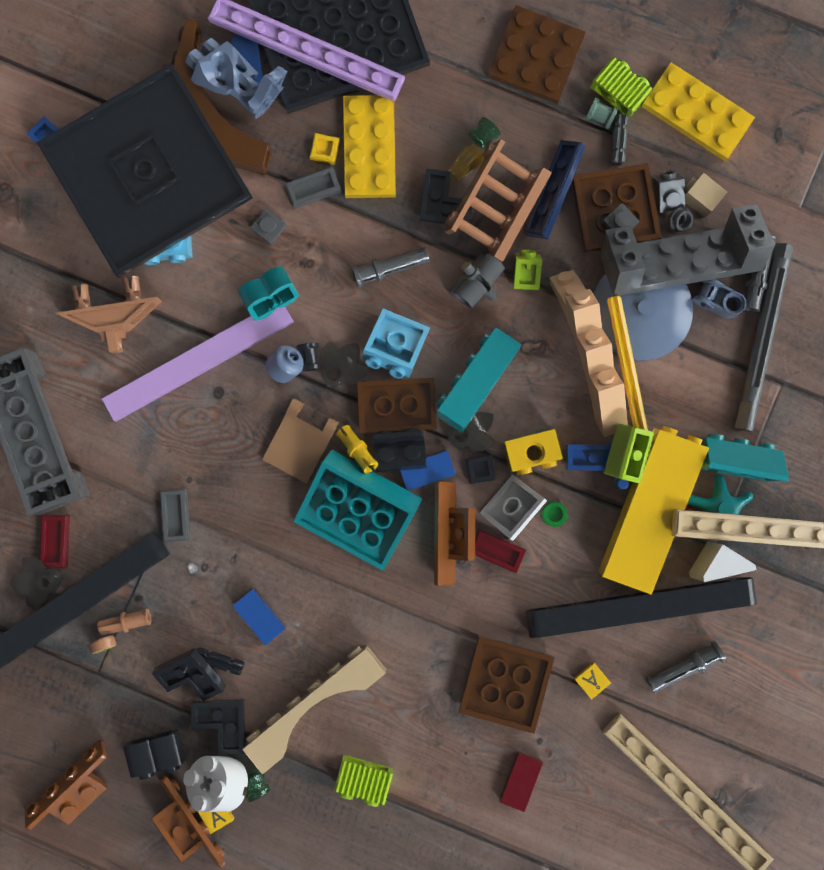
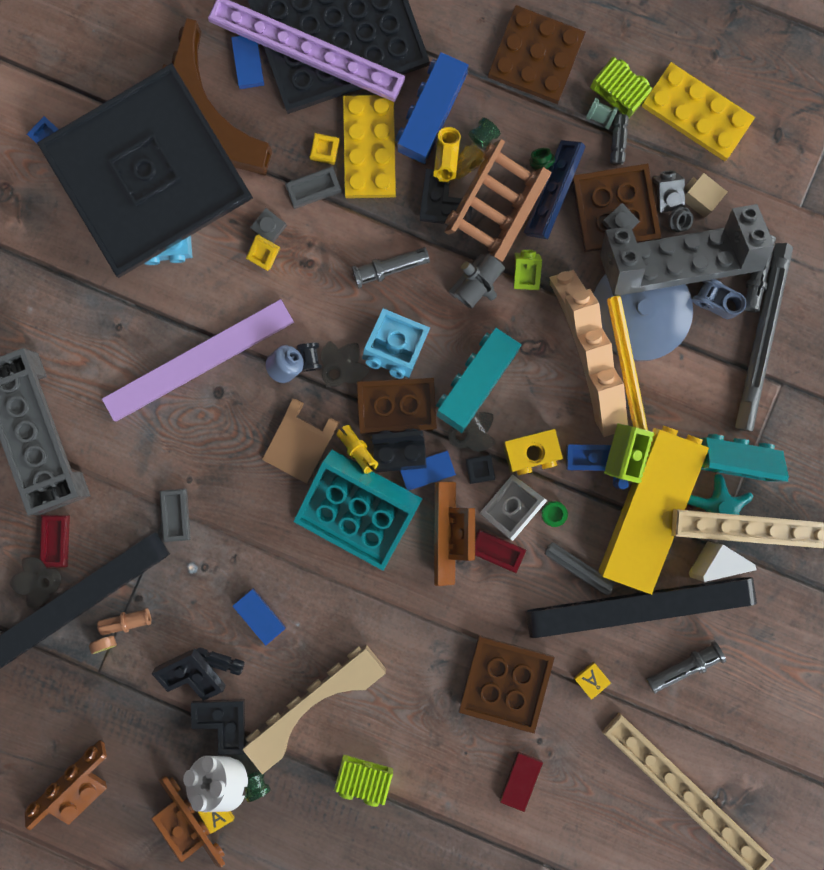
nougat connector [55,276,162,354] -> none
black brick [123,729,186,780] -> none
sand blue hips [185,38,287,119] -> none
teal brick [238,266,299,321] -> none
none -> yellow tile [246,235,280,271]
none -> blue brick [395,52,469,164]
none -> yellow piece [434,127,461,182]
none -> dark green plate [529,148,555,170]
none -> dark grey axle [545,542,614,595]

